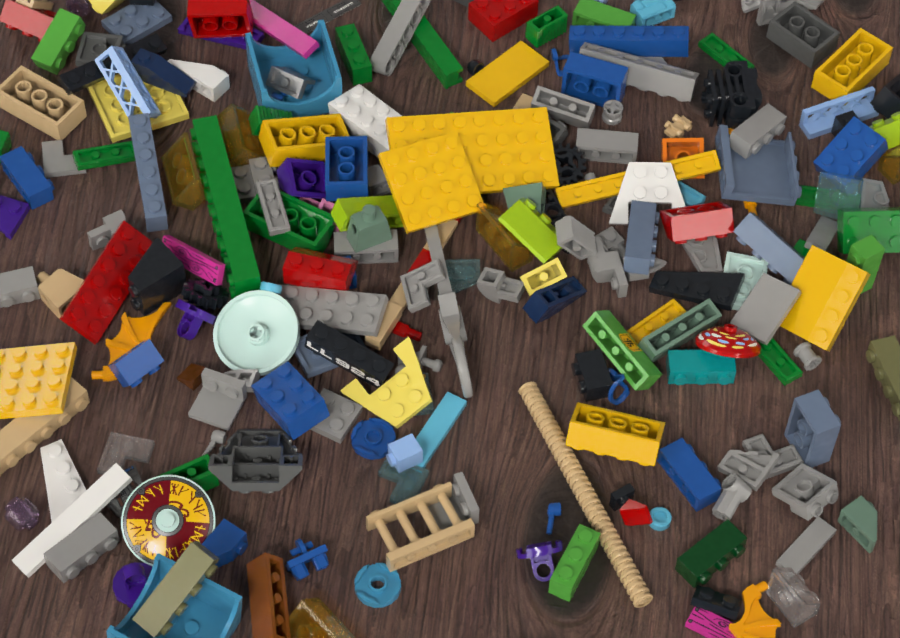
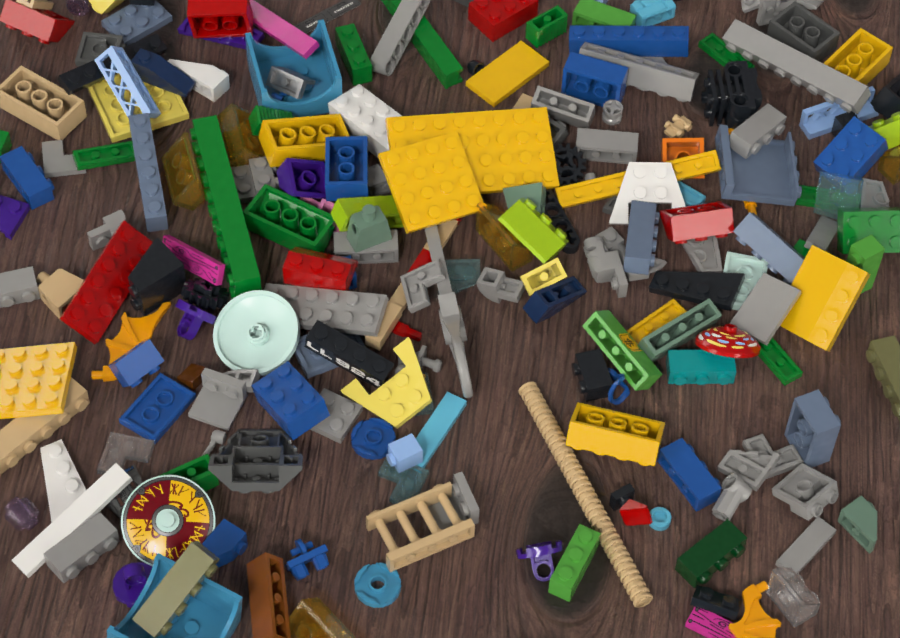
bright green brick [31,8,86,75] -> none
light grey tile [255,178,291,236] -> none
medium azure tile [259,281,282,294] -> none
blue hand [546,502,561,535] -> none
blue piece [551,48,569,77] -> none
light grey brick [555,216,597,260] -> none
light grey bush [793,342,822,371] -> none
none -> blue tile [119,373,196,444]
none -> light grey brick [722,19,871,114]

